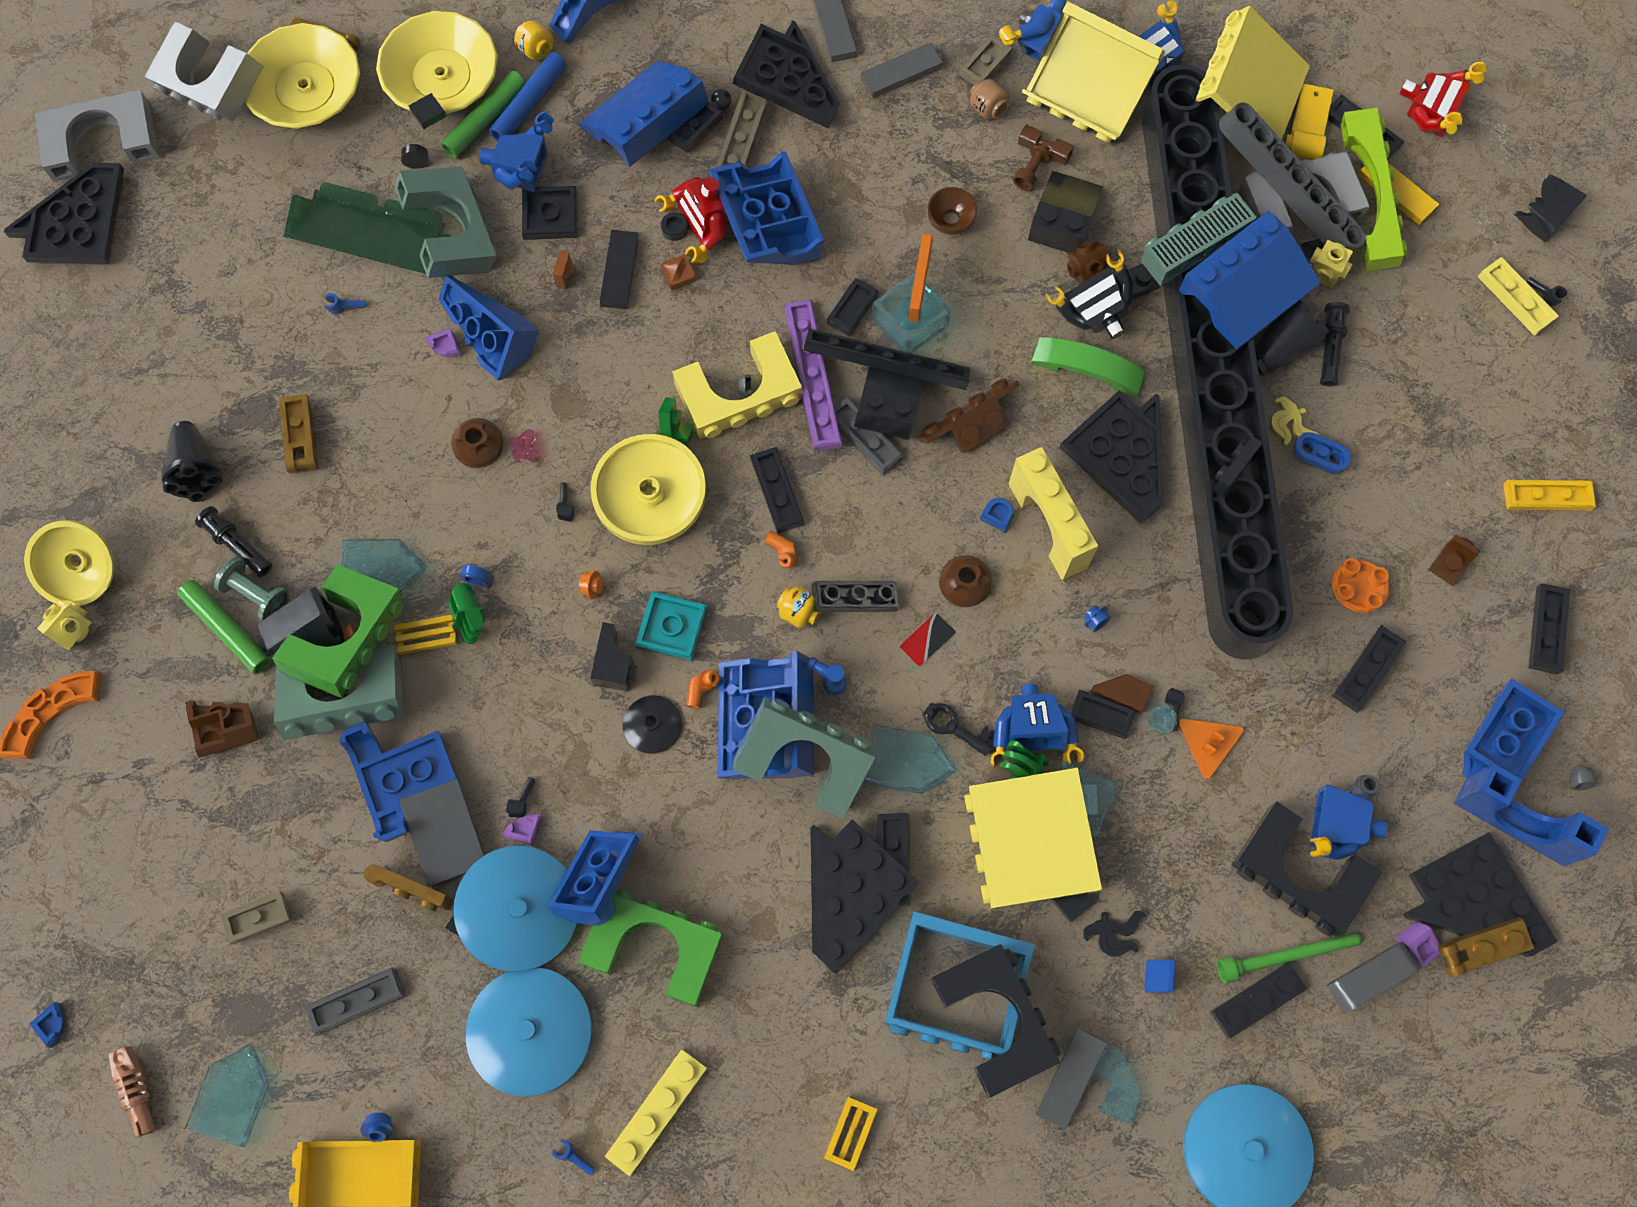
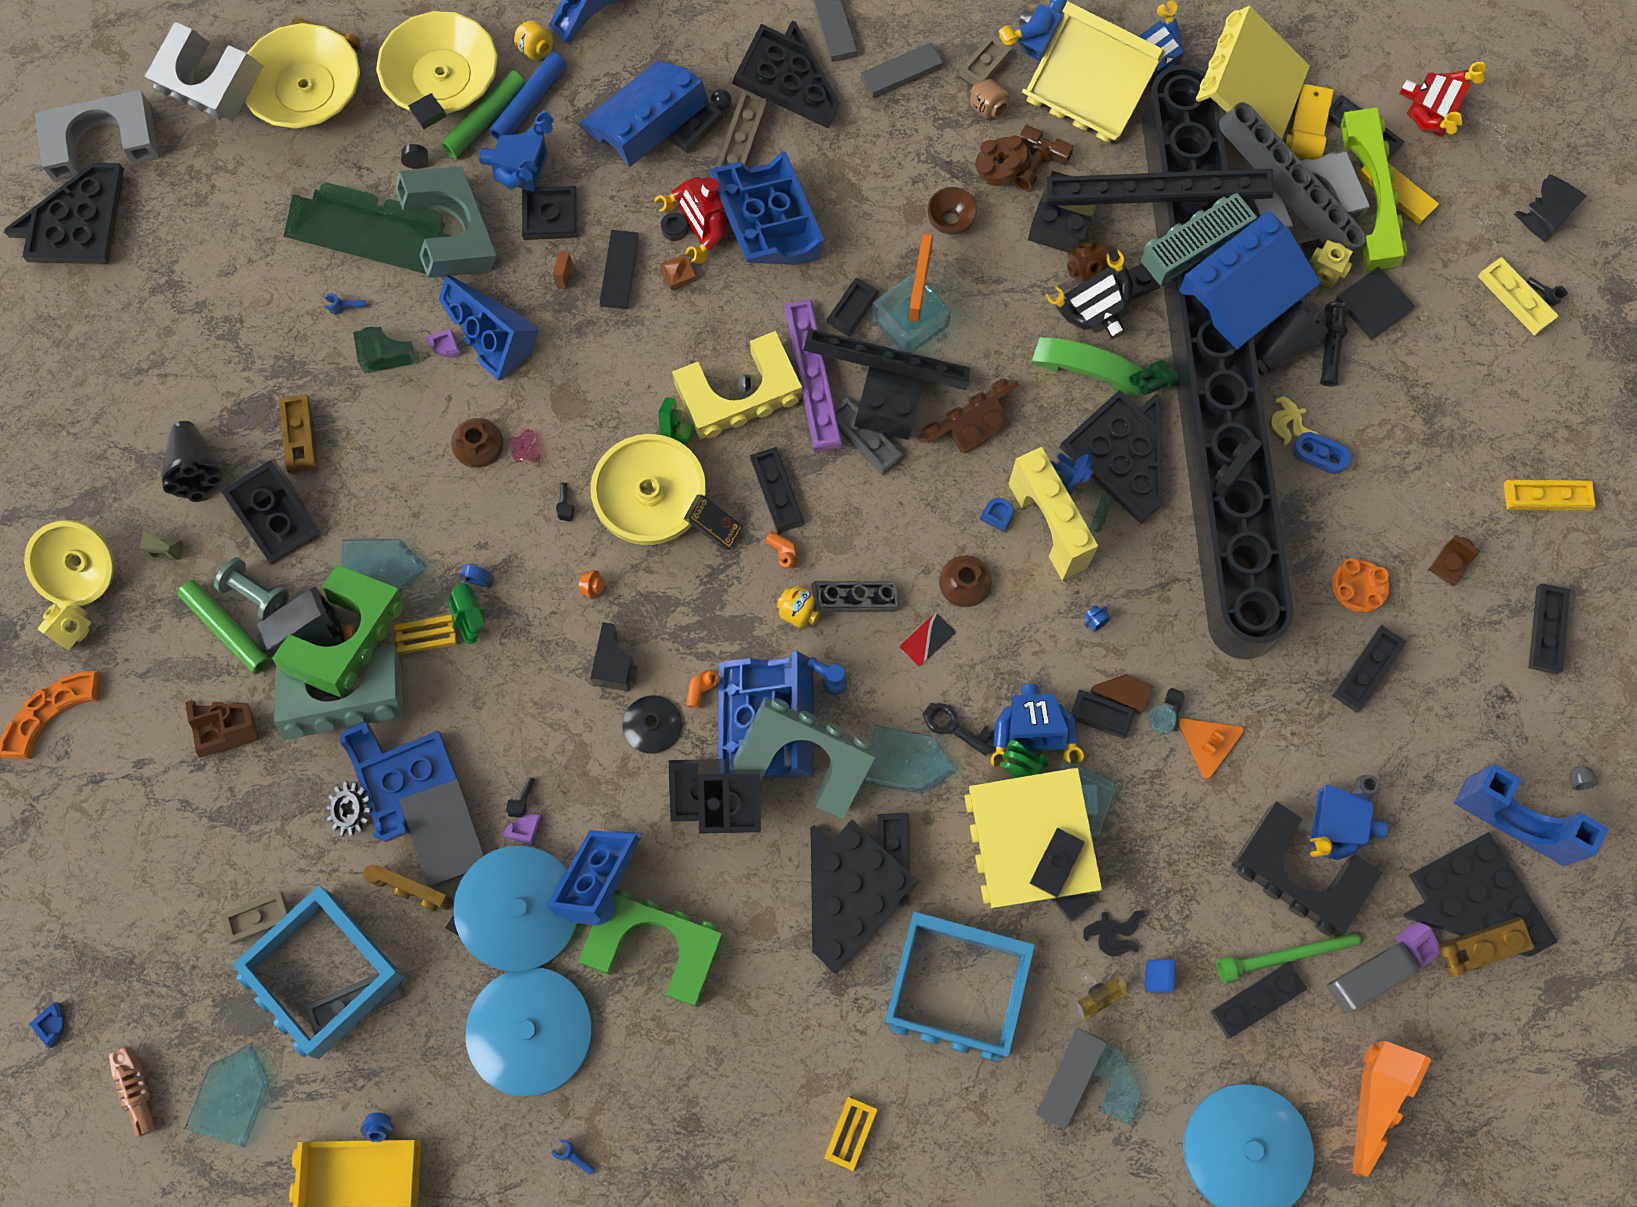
black pin [195,506,272,578] -> none
light yellow plate [605,1049,708,1176] -> none
teal tile [635,591,708,661] -> none
black arch [931,944,1061,1098] -> none
blue slope [1462,679,1565,784] -> none
none -> olive slope [140,530,182,560]
none -> black slope [220,459,320,563]
none -> dark azure window [232,885,405,1060]
none -> gear [326,782,372,836]
none -> clear green arch [353,327,419,374]
none -> black bracket [669,759,761,834]
none -> black tile [683,494,743,550]
none -> reddish brown plate [975,135,1030,186]
none -> black plate [1029,827,1085,898]
none -> black tile [1047,169,1274,206]
none -> blue plate [1050,453,1094,496]
none -> clear yellow piece [1077,969,1127,1021]
none -> clear green tile [1089,494,1112,533]
none -> dark green piece [1129,360,1179,395]
none -> black tile [1335,267,1415,340]
none -> orange wedge [1352,1041,1432,1177]

